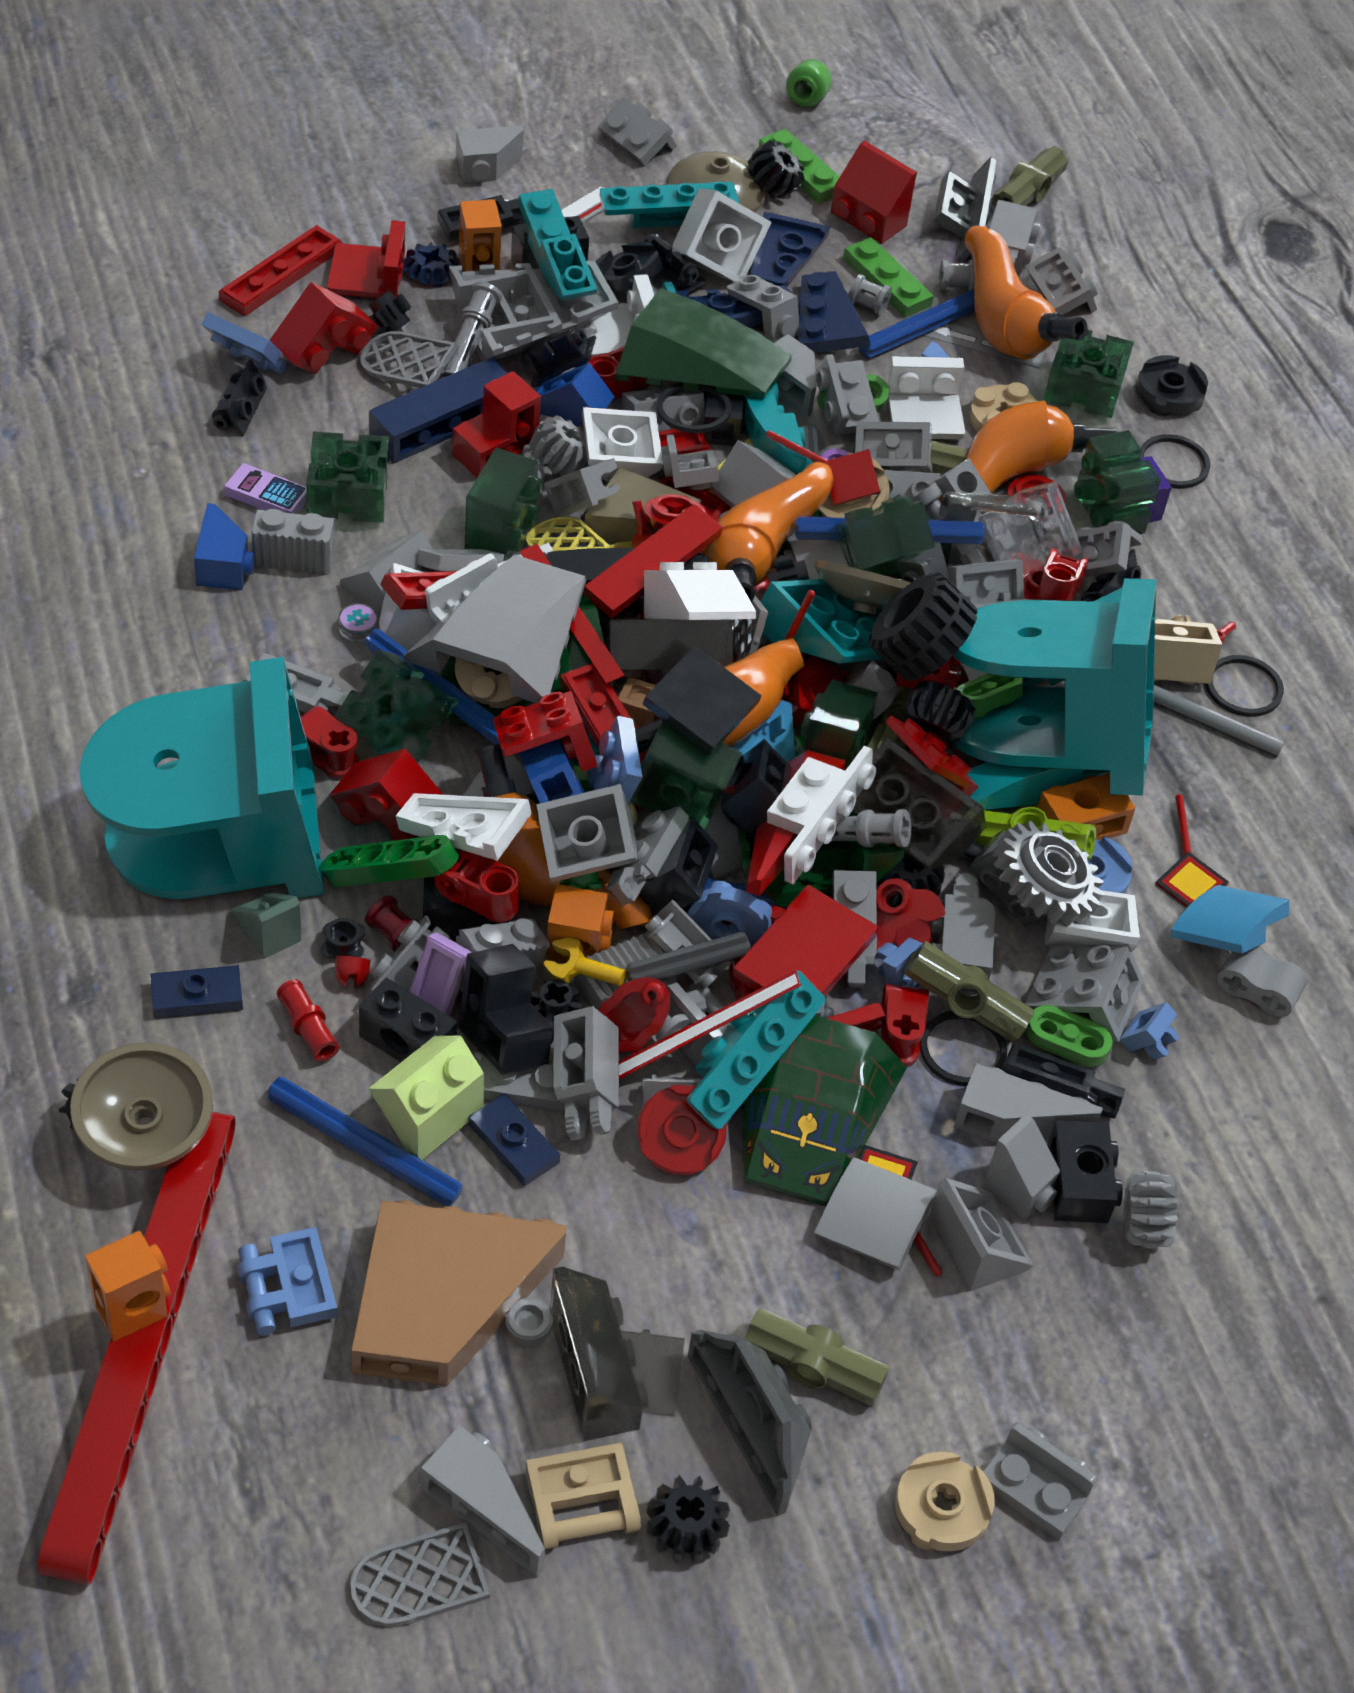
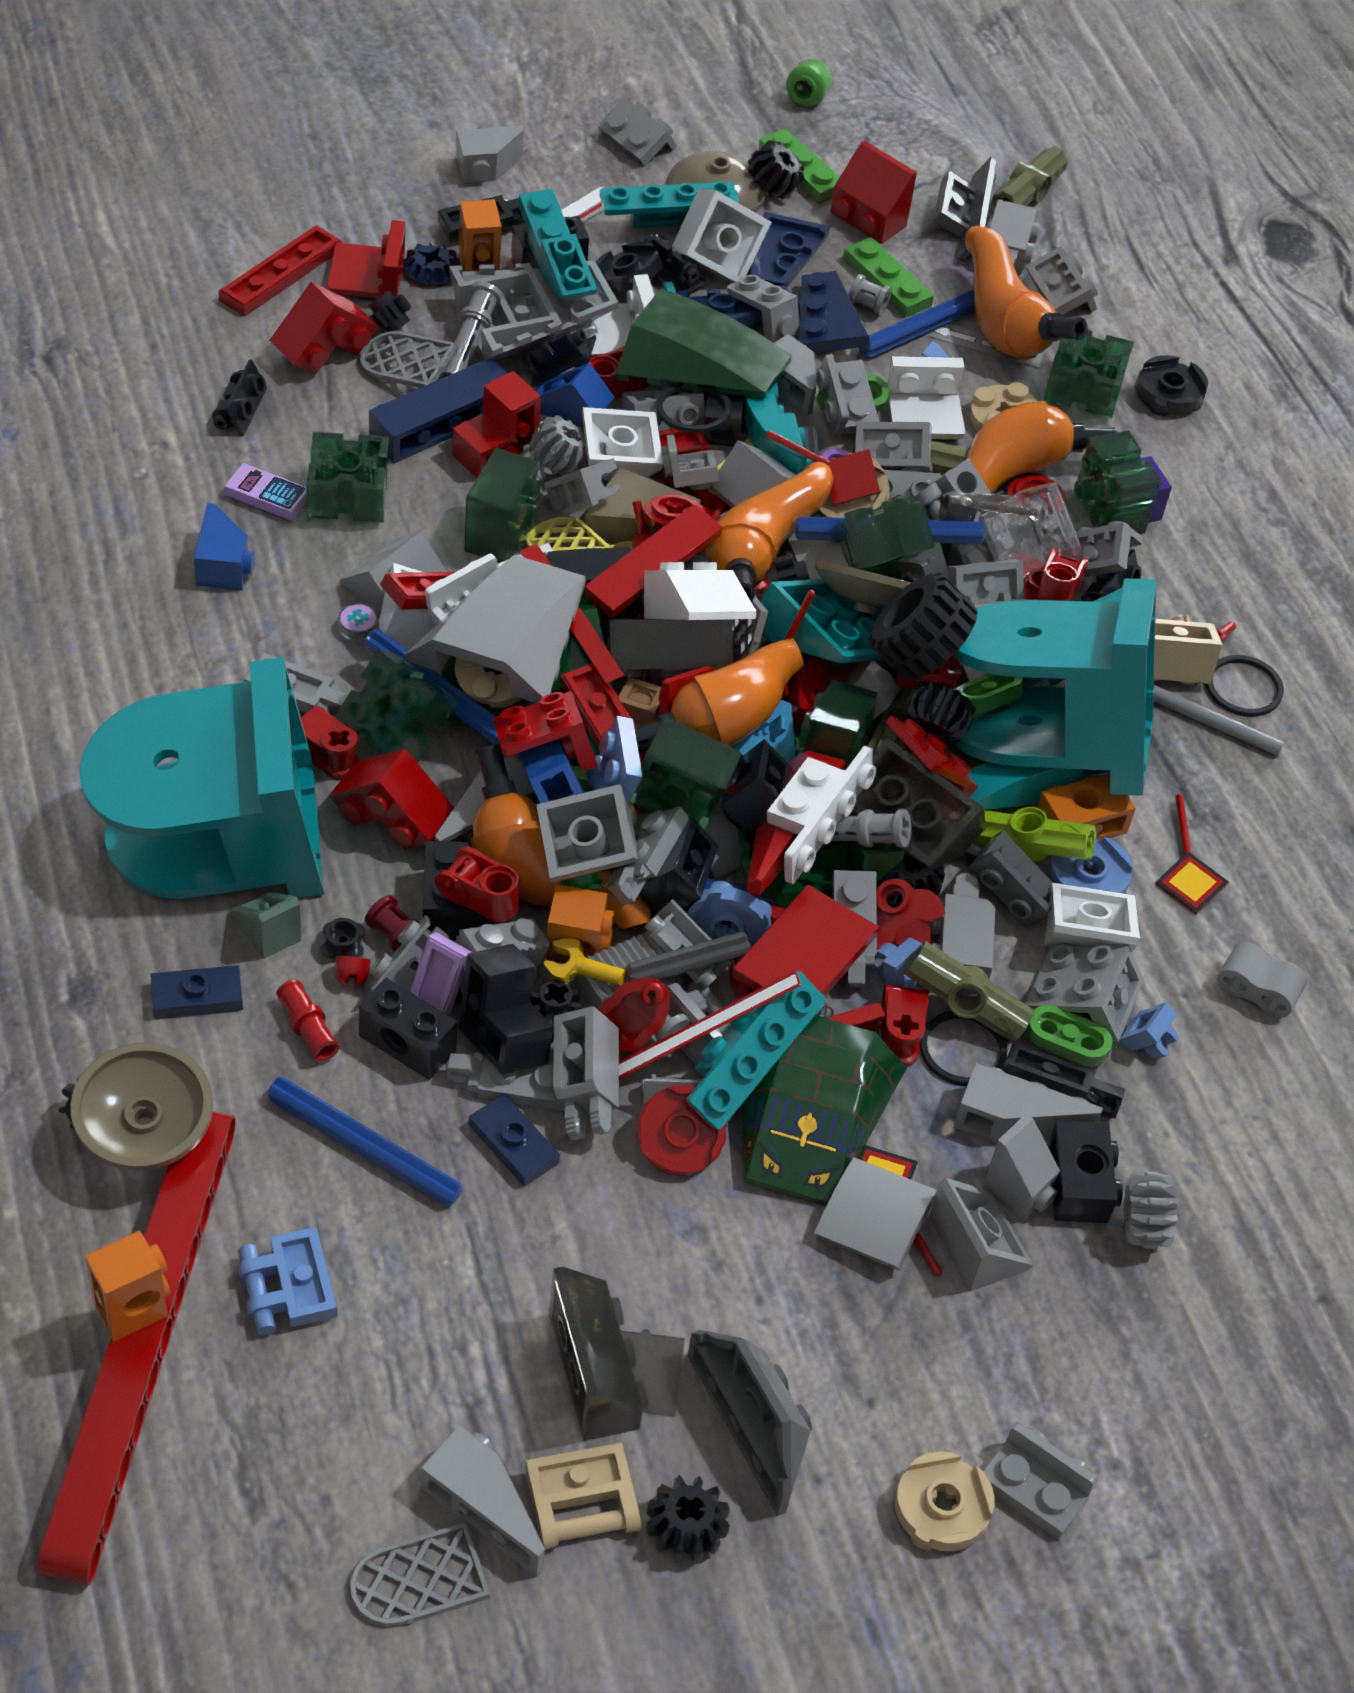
medium blue plate [201,312,287,374] -> none
light grey brick [252,509,335,575] -> none
green beam [320,835,459,887] -> none
medium nougat slope [352,1200,567,1386] -> none
yellowish green slope [368,1035,484,1160] -> none
white wing [396,793,532,860] -> none
light grey tile [417,549,504,571] -> none
light grey tile [505,1298,553,1346] -> none
black tile [643,646,762,755] -> none
olive piece [744,1307,890,1407] -> none
light grey bush [939,259,974,291] -> none
light grey gear [994,821,1104,926] -> none
black piece [1138,434,1211,489] -> none
dark azure slope [1171,885,1289,953] -> none

